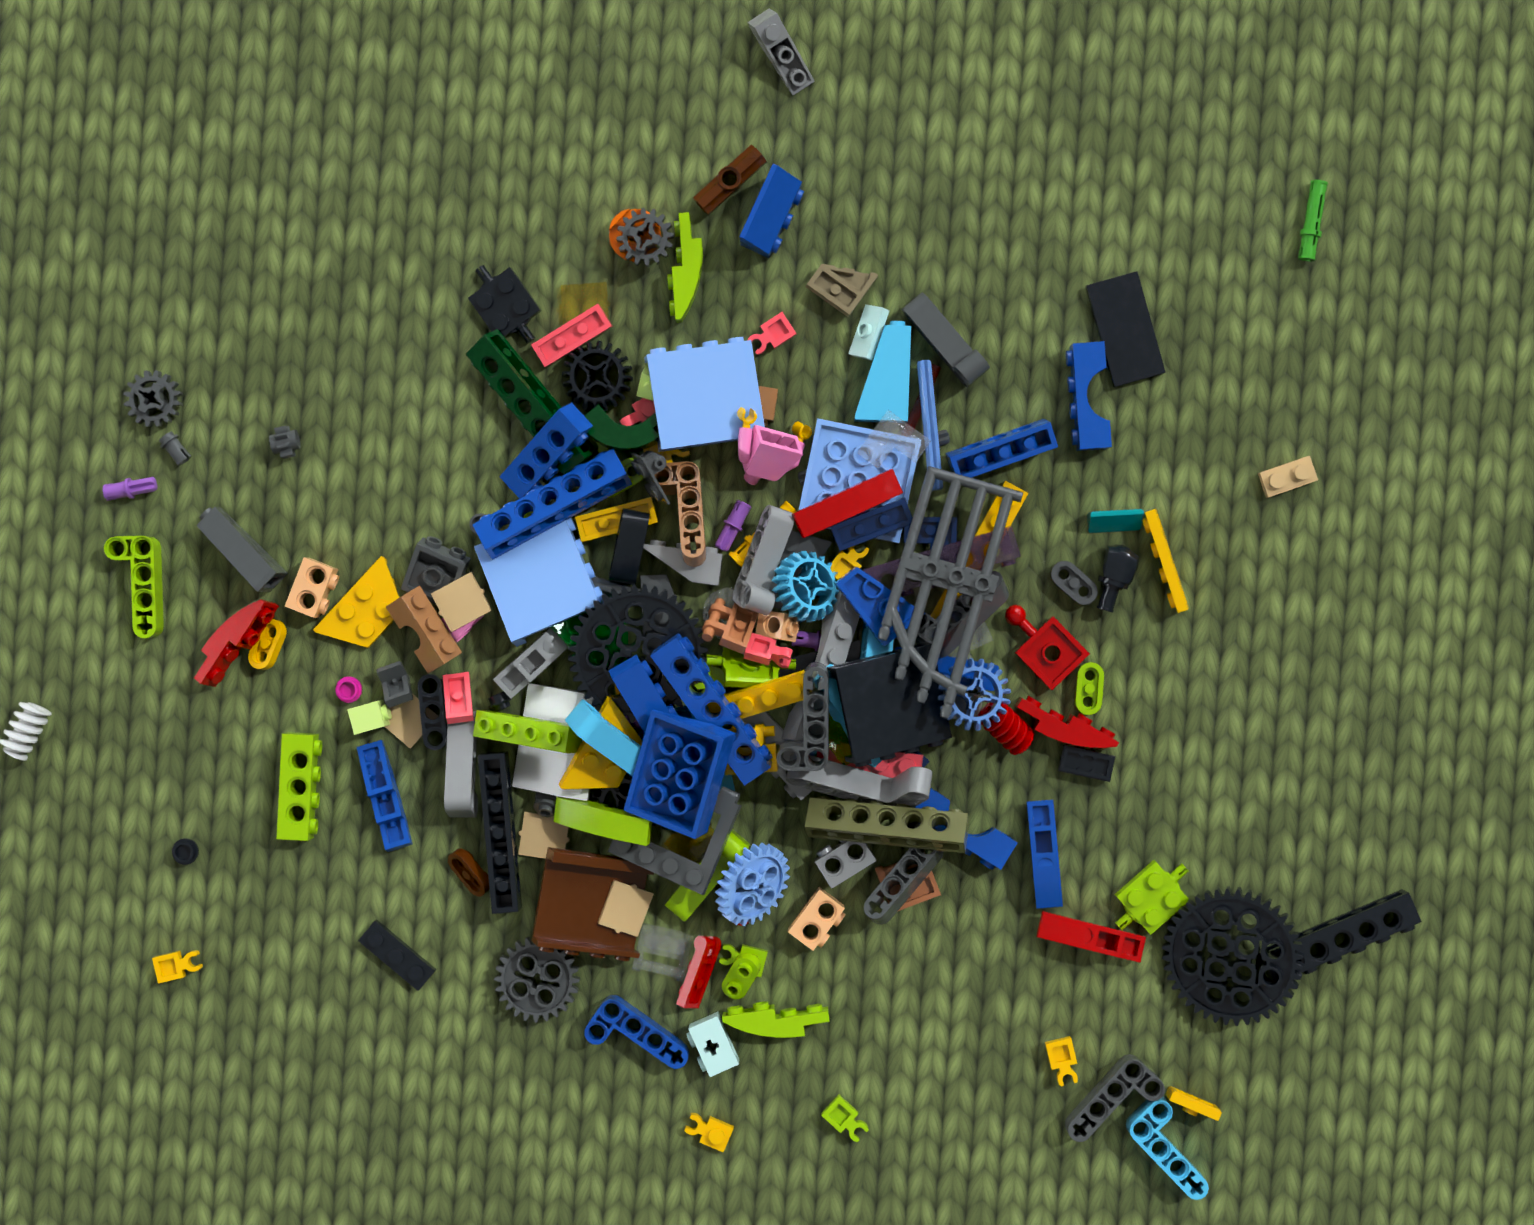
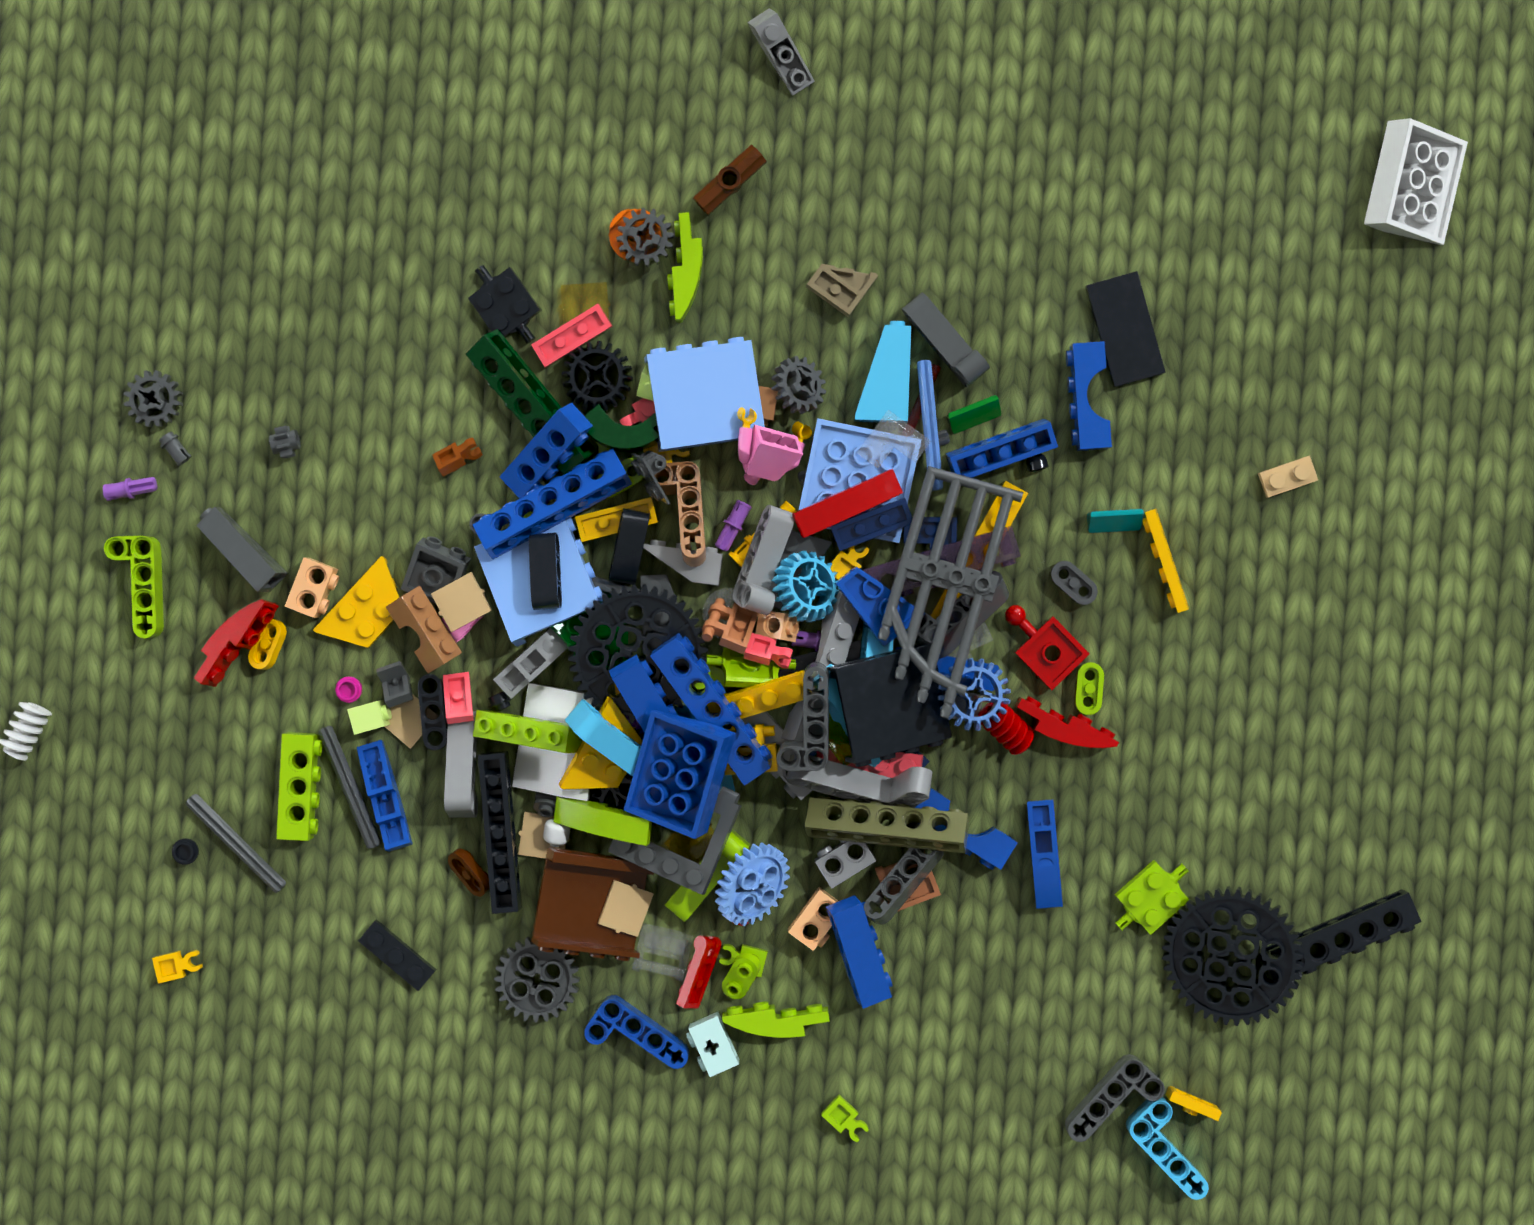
yellow plate [684,1113,734,1152] -> none
blue slope [739,164,804,258] -> none
coral plate [747,312,797,355] -> none
light aqua plate [848,304,889,360] -> none
red slope [1036,911,1146,963] -> none
yellow plate [1045,1036,1078,1087] -> none
black plate [1058,745,1116,782] -> none
black piece [1097,544,1139,613] -> none
bright green pin [1298,180,1328,262] -> none
none -> dark grey axle [185,794,286,893]
none -> dark grey axle [318,726,381,849]
none -> dark orange plate [432,438,483,477]
none -> black beam [529,533,562,610]
none -> white piece [543,818,571,847]
none -> dark grey gear [771,356,826,414]
none -> blue brick [826,895,893,1009]
none -> green slope [946,395,1001,434]
none -> black hinge [1026,453,1049,473]
none -> white slope [1364,118,1468,245]

